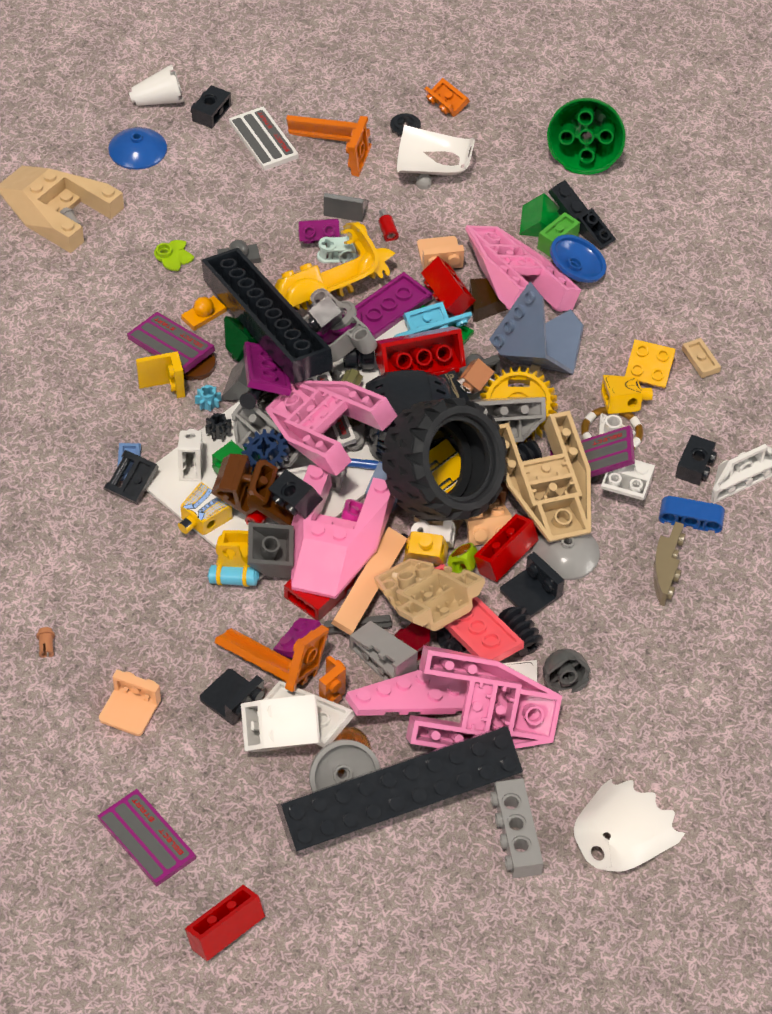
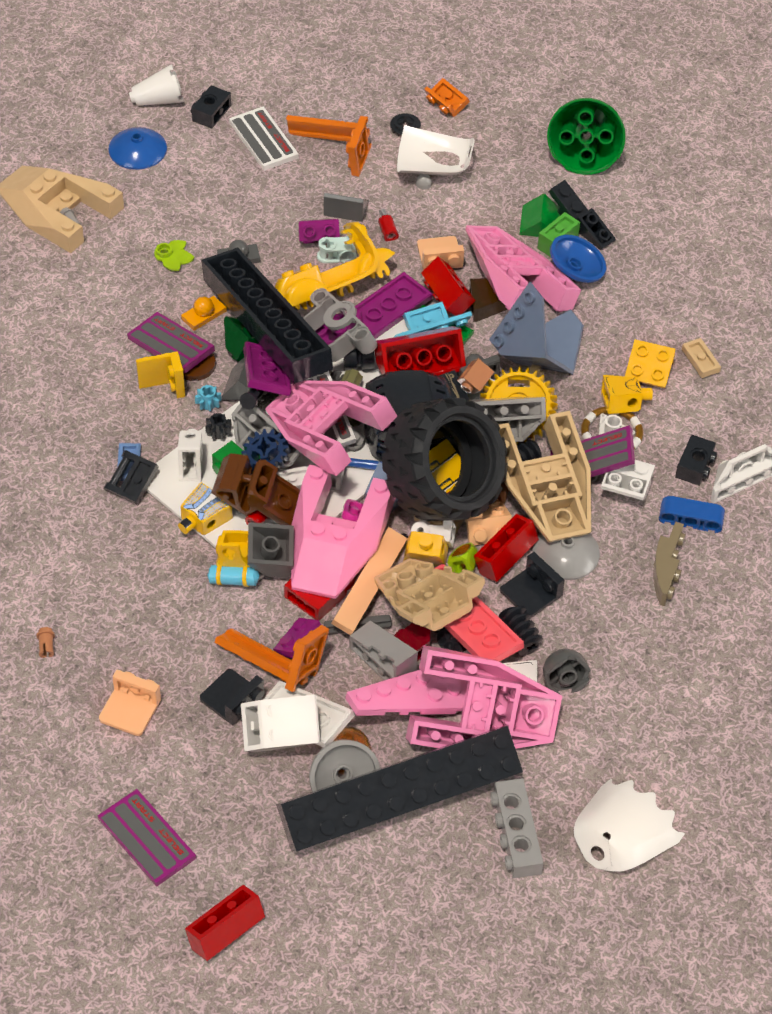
black brick [268,469,323,519] -> none
brick [308,295,342,335] -> none
orange bracket [319,655,346,704] -> none

